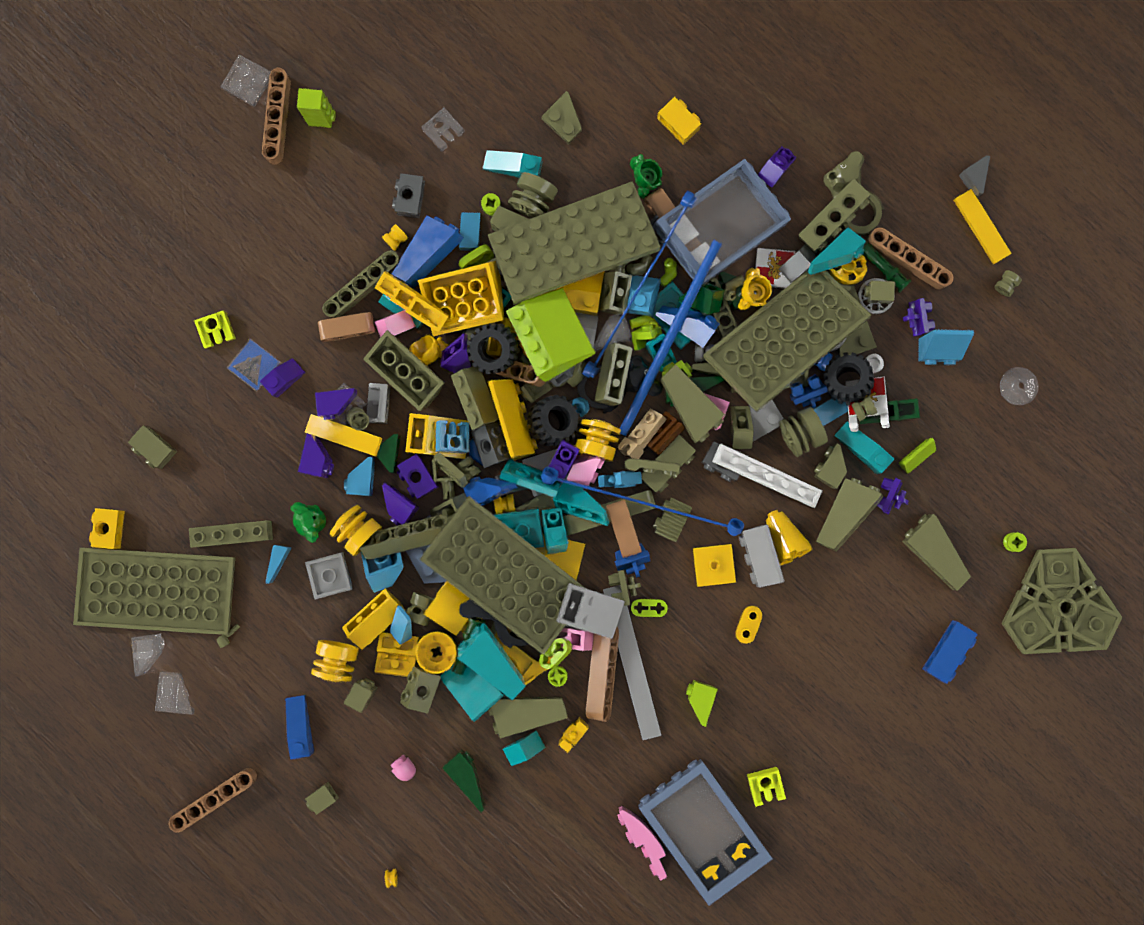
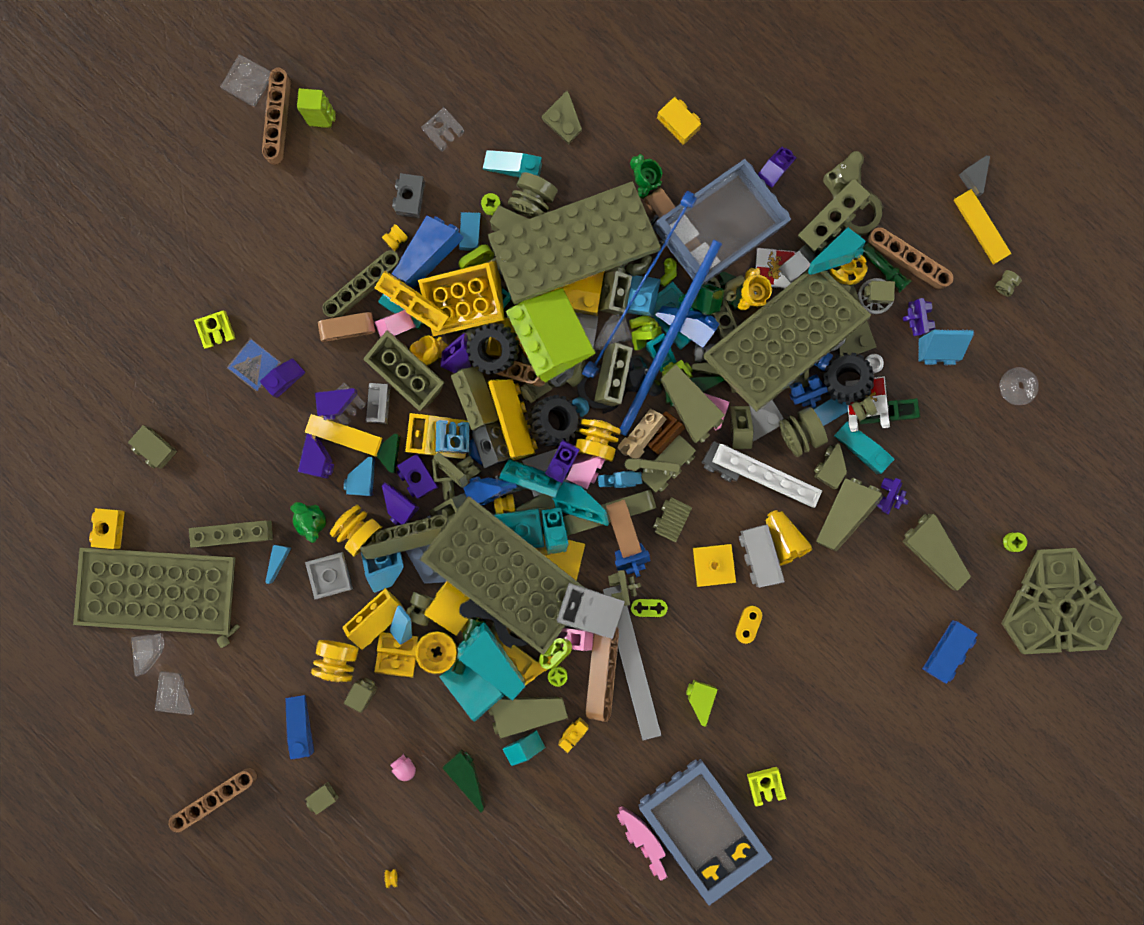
olive wheel [346,407,369,430] -> none
olive brick [400,666,441,714] -> none
blue piece [541,467,744,536] -> none
lime slope [899,438,936,474] -> none

